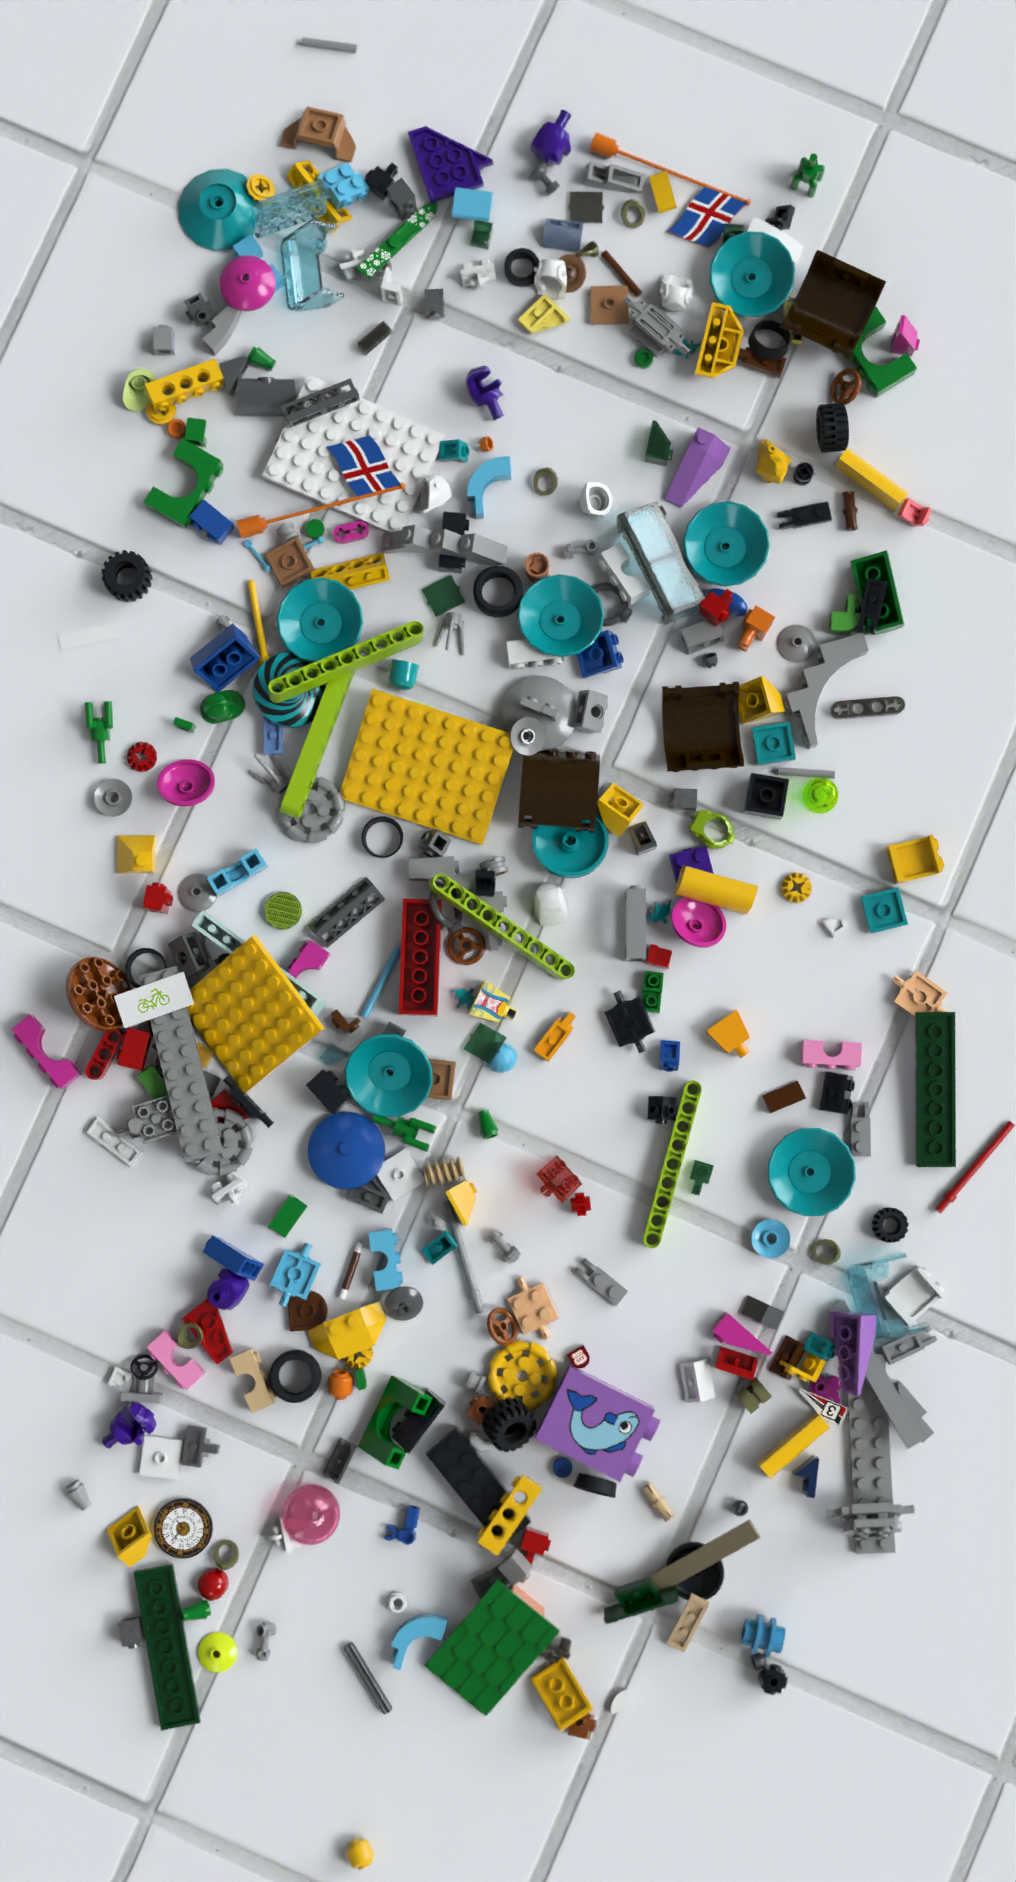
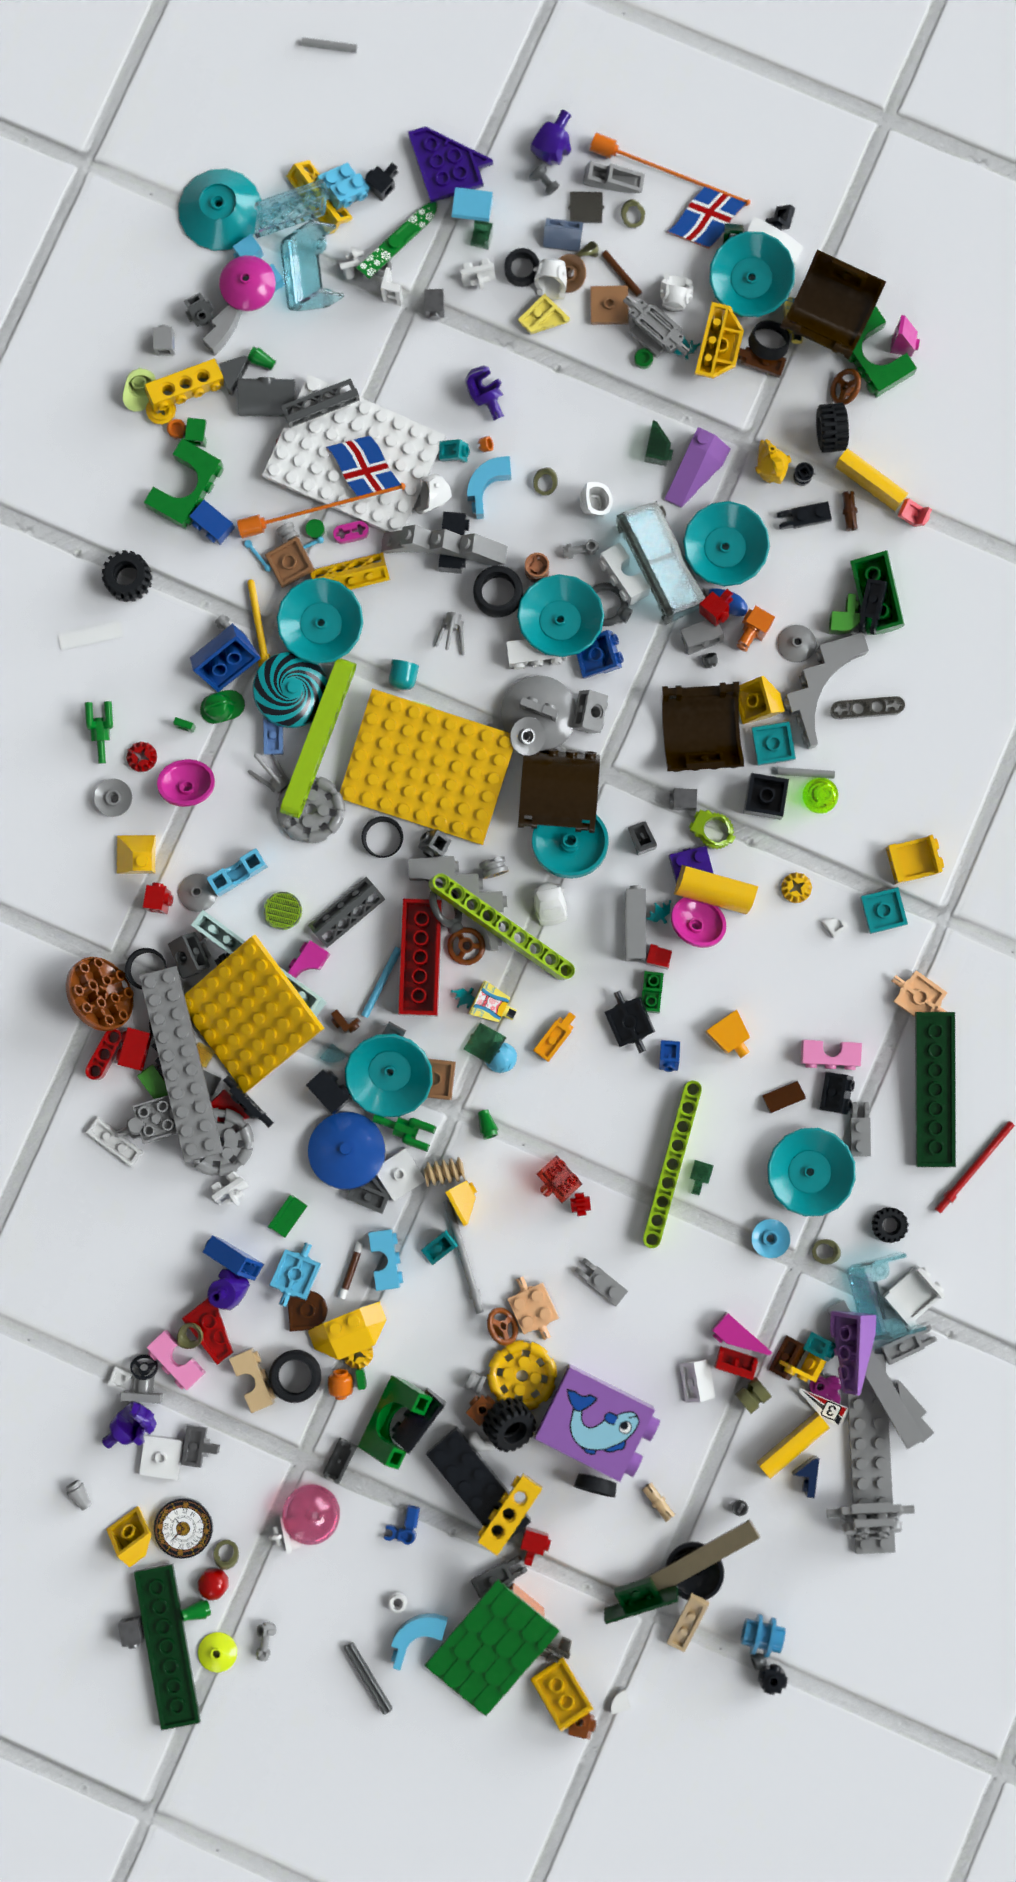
dark pink arch [12,1015,82,1089] -> none
white sticker [114,972,194,1029] -> none
yellow gear [246,174,275,203] -> none
lime beam [268,621,424,703] -> none
medium nougat piece [280,106,356,163] -> none
yellow head [345,1838,375,1871] -> none
clear smoke piece [357,321,392,356] -> none
dark grey dish [384,1286,423,1321] -> none
dark grey brick [387,178,417,220] -> none
clear green piece [422,575,465,617] -> none
white tile [427,1211,446,1228] -> none
black bracket [475,868,496,897] -> none
light grey bar [488,1229,521,1264] -> none
light grey brick [498,1549,533,1586] -> none
blue tile [553,1457,572,1478] -> none
tile [567,1345,590,1368] -> none
yellow slope [597,782,644,837] -> none
black brick [647,1096,676,1124] -> none
yellow slope [649,171,677,214] -> none
dark grey slope [741,1296,784,1330] -> none
green plant [790,153,825,198] -> none

